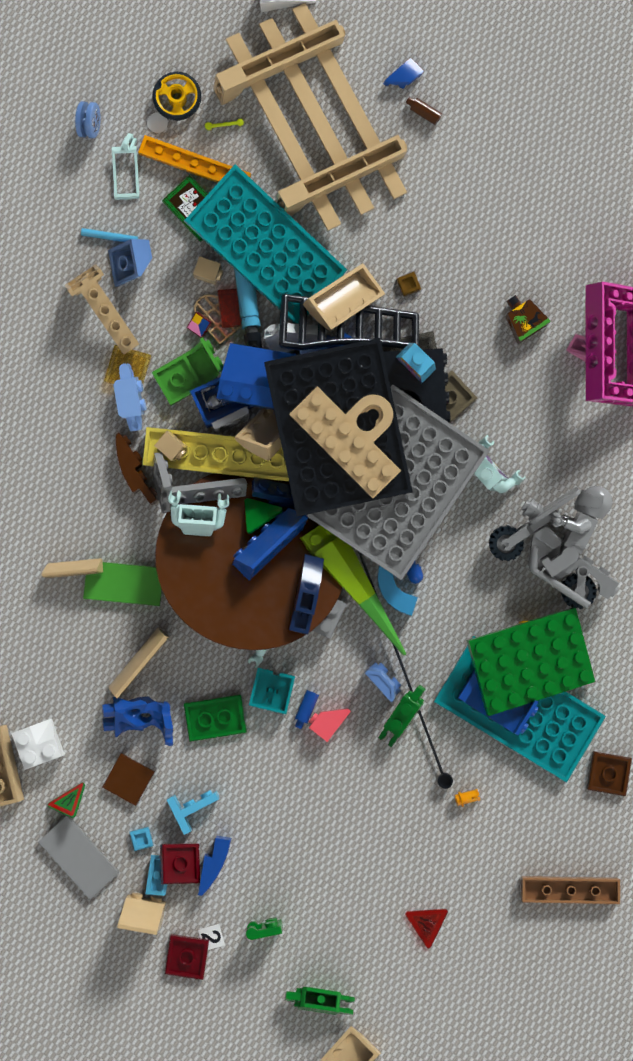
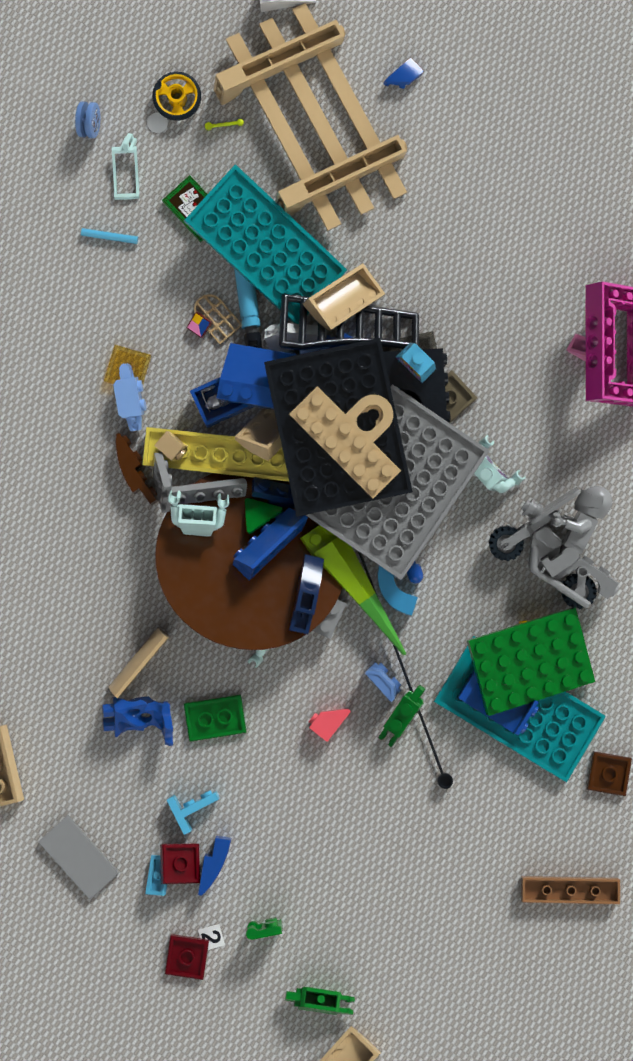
white slope [11,719,65,770] -> none
tan slope [42,558,103,578] -> none
piece [48,783,85,818] -> none
tan bracket [65,264,139,355] -> none
bright green tile [83,562,162,606] -> none
reddish brown tile [102,753,155,806] -> none
medium blue slope [108,239,152,287] -> none
tan slope [117,892,166,935] -> none
medium azure tile [130,827,154,851] -> none
light orange plate [138,135,251,183] -> none
bright green bracket [152,337,223,406] -> none
tan brick [193,256,224,285] -> none
light grey tile [212,406,251,434] -> none
clear red tile [217,289,241,328] -> none
teal piece [249,667,295,714] -> none
blue cylinder [295,690,319,729] -> none
pearl gold tile [396,272,421,297] -> none
clear red piece [405,909,448,948] -> none
reddish brown cylinder [406,96,442,126] -> none
light orange pin [454,789,480,807] -> none
reddish brown torso [506,295,551,344] -> none

